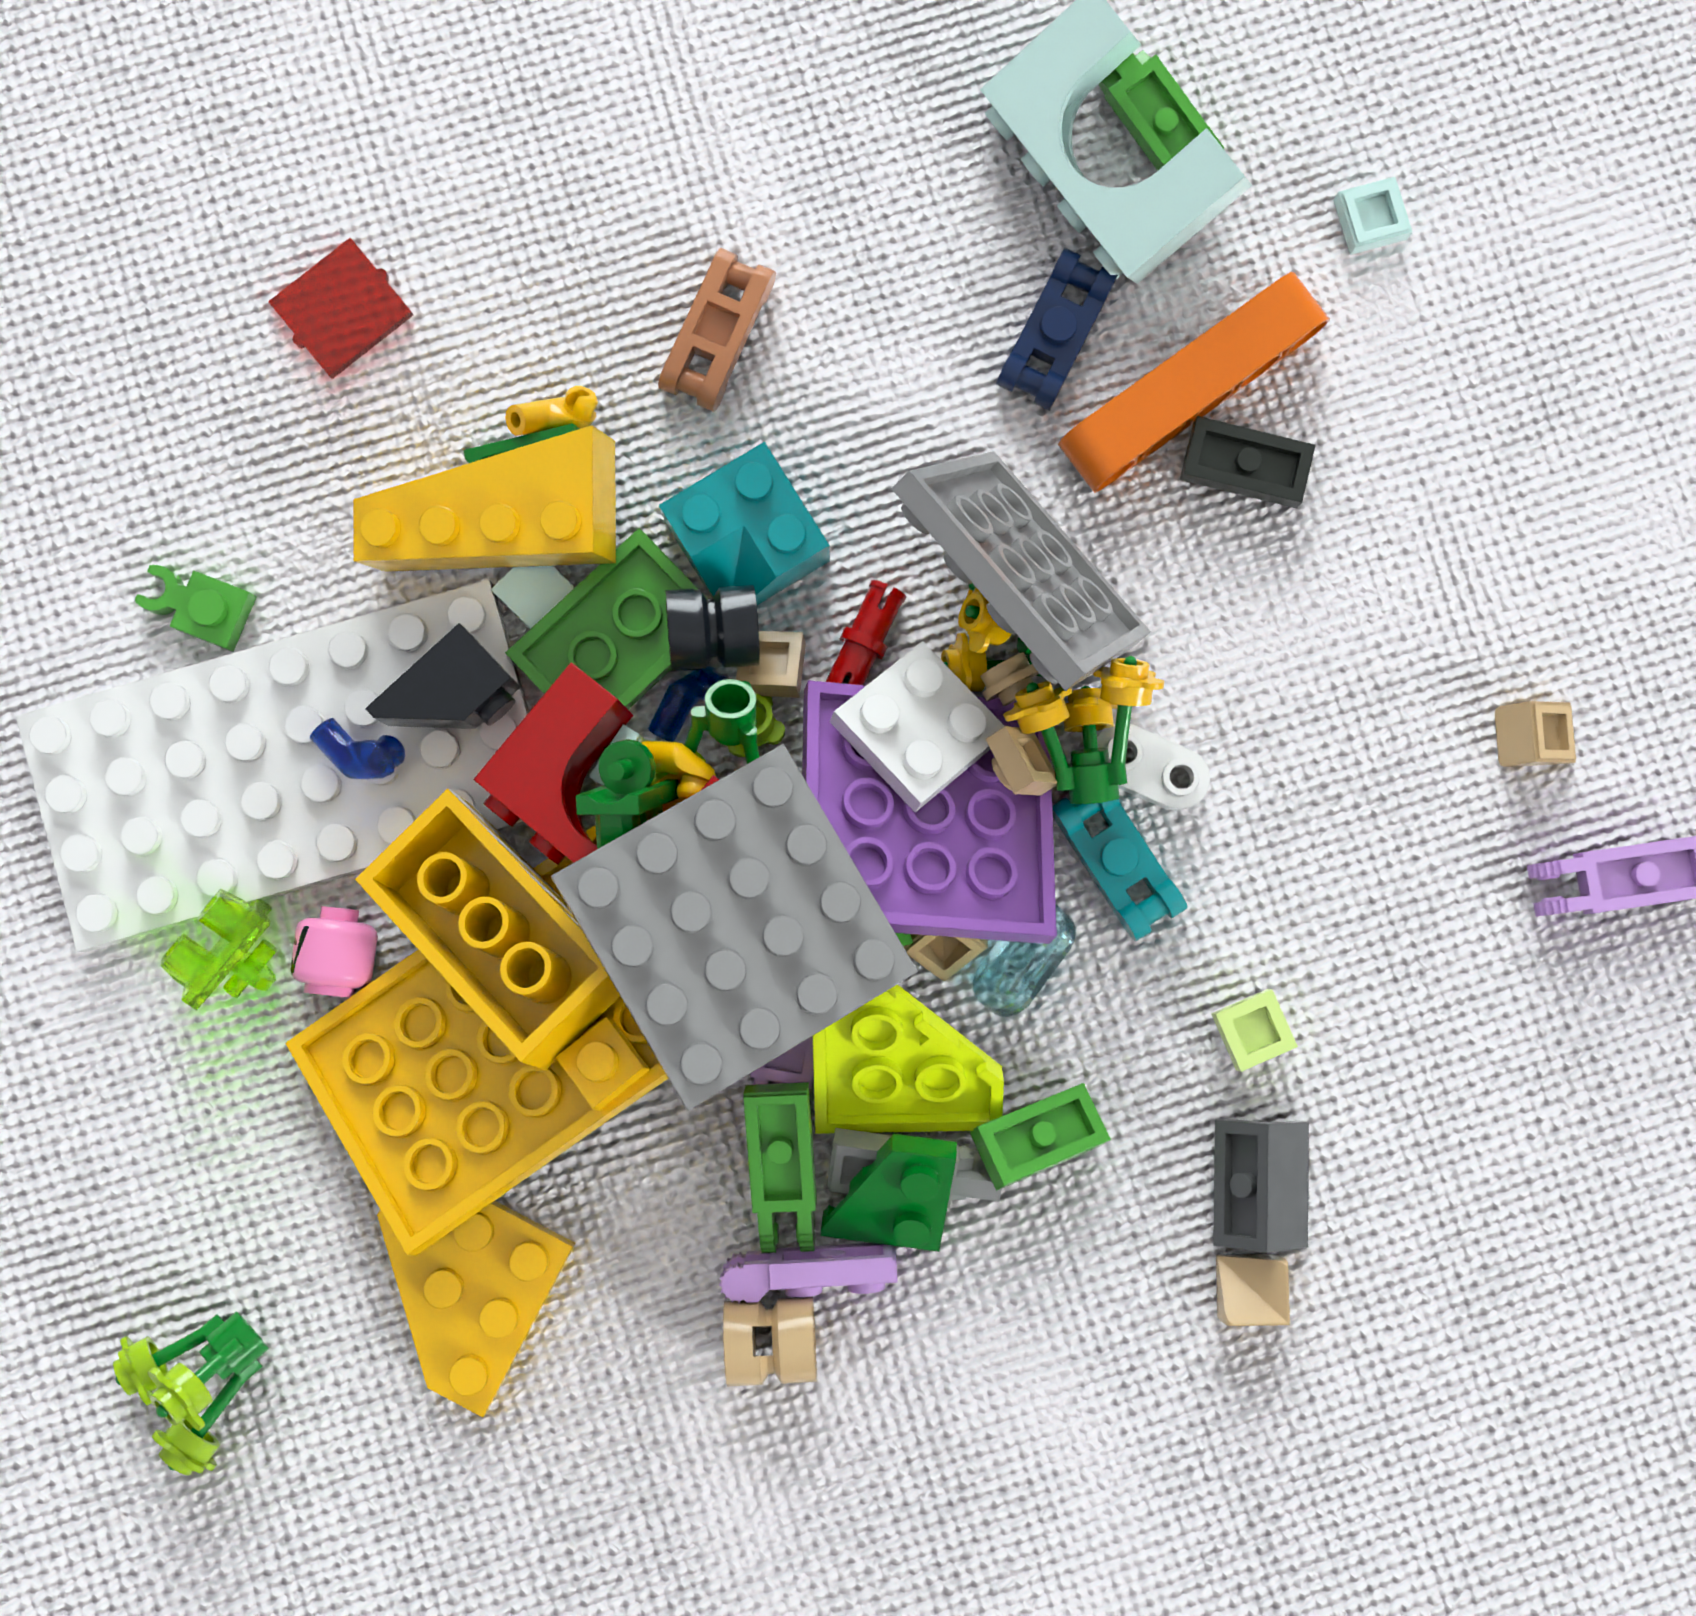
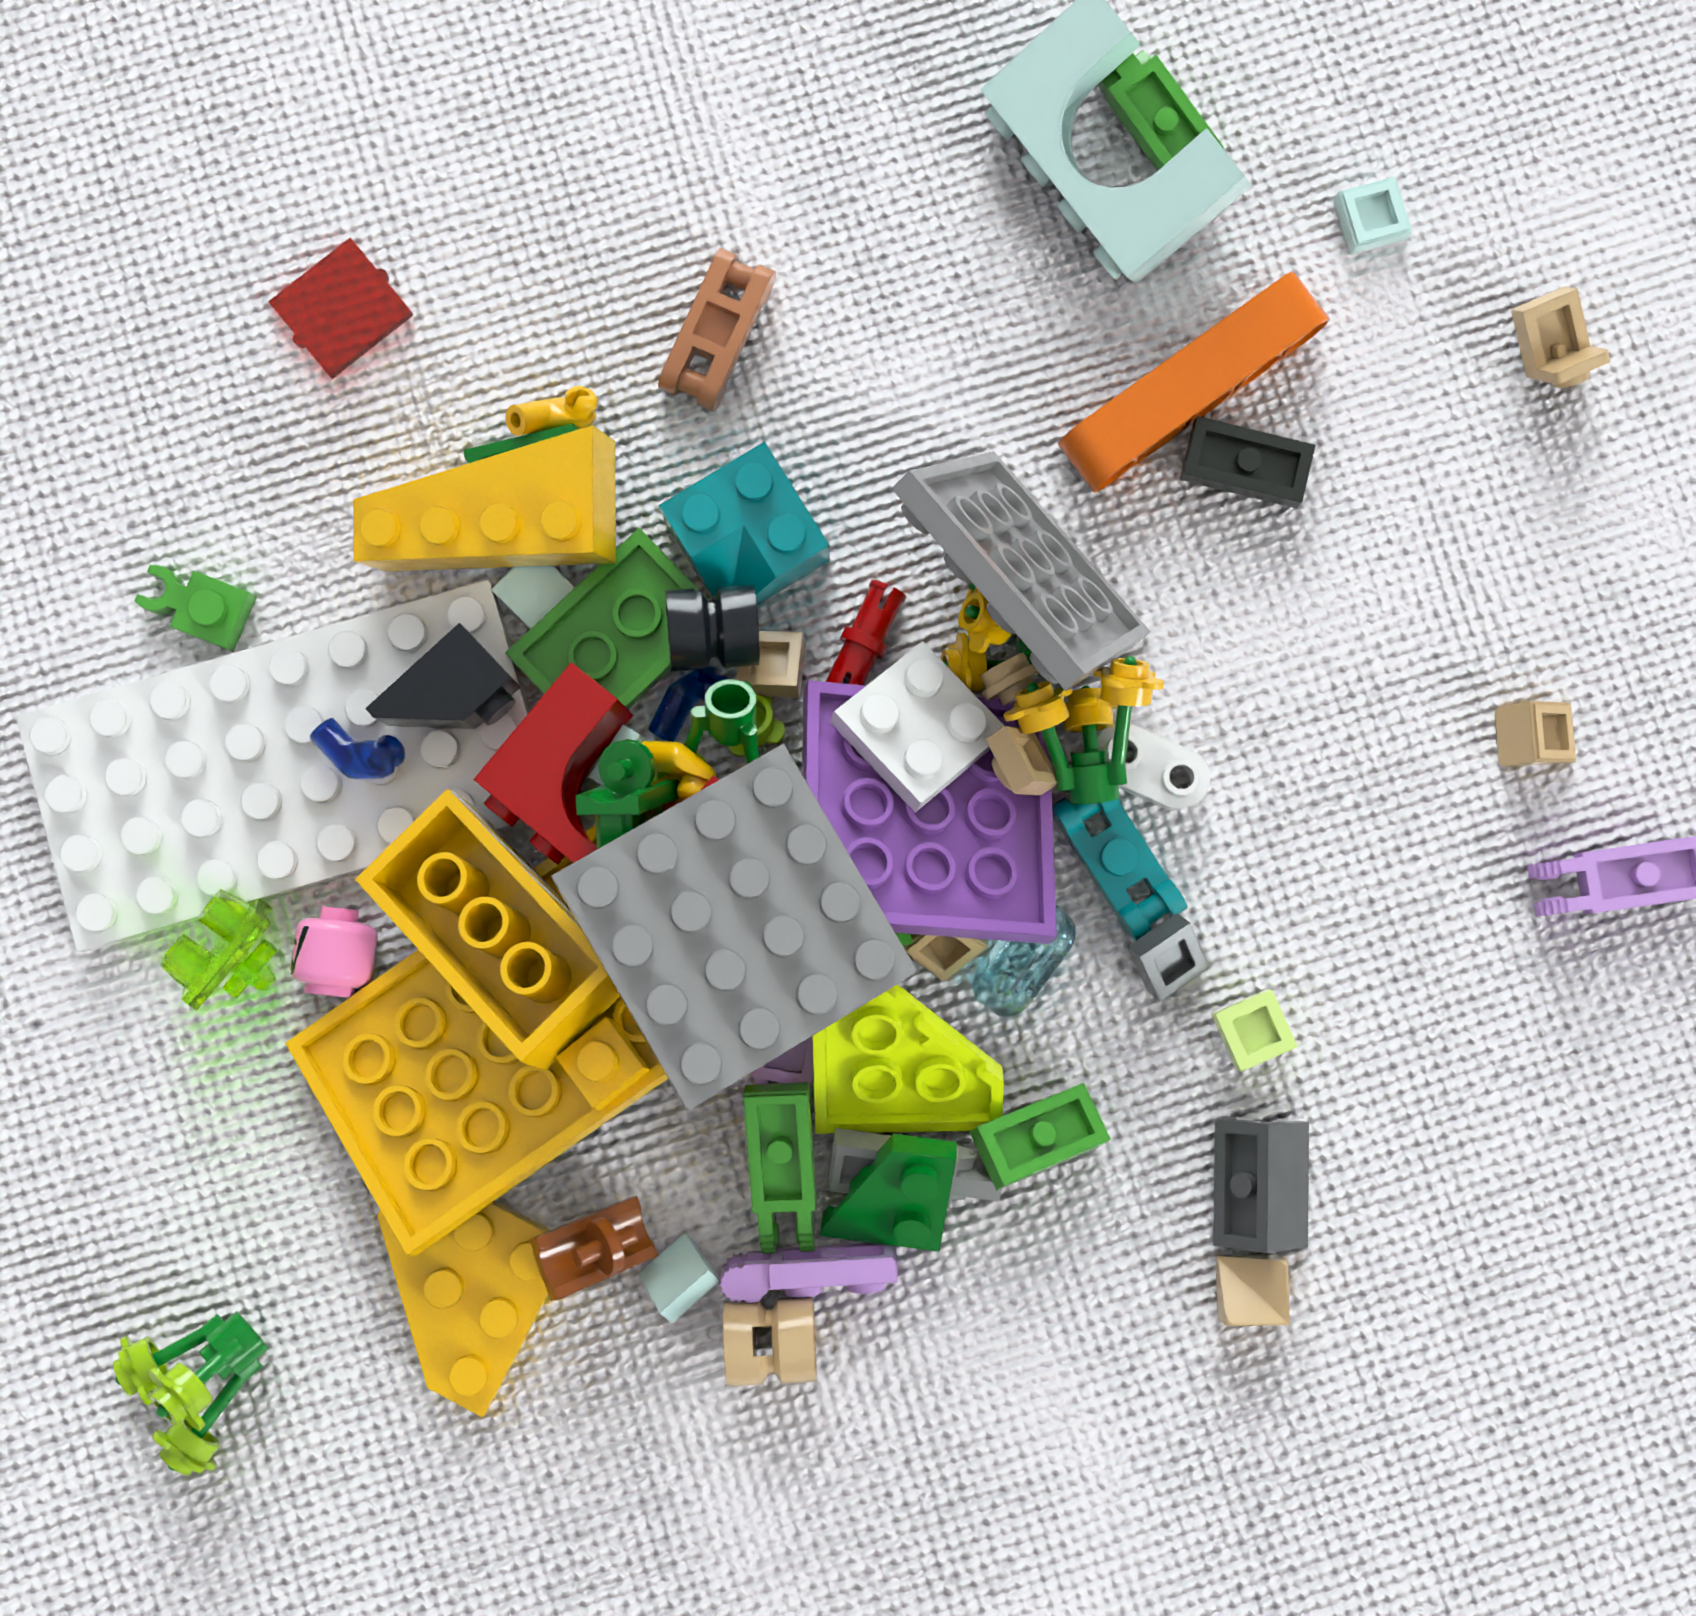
dark blue plate [996,247,1118,411] -> none
none -> dark orange hips [529,1196,658,1301]
none -> light aqua tile [638,1232,720,1323]
none -> plate [1127,913,1210,1002]
none -> tan bracket [1511,286,1610,388]

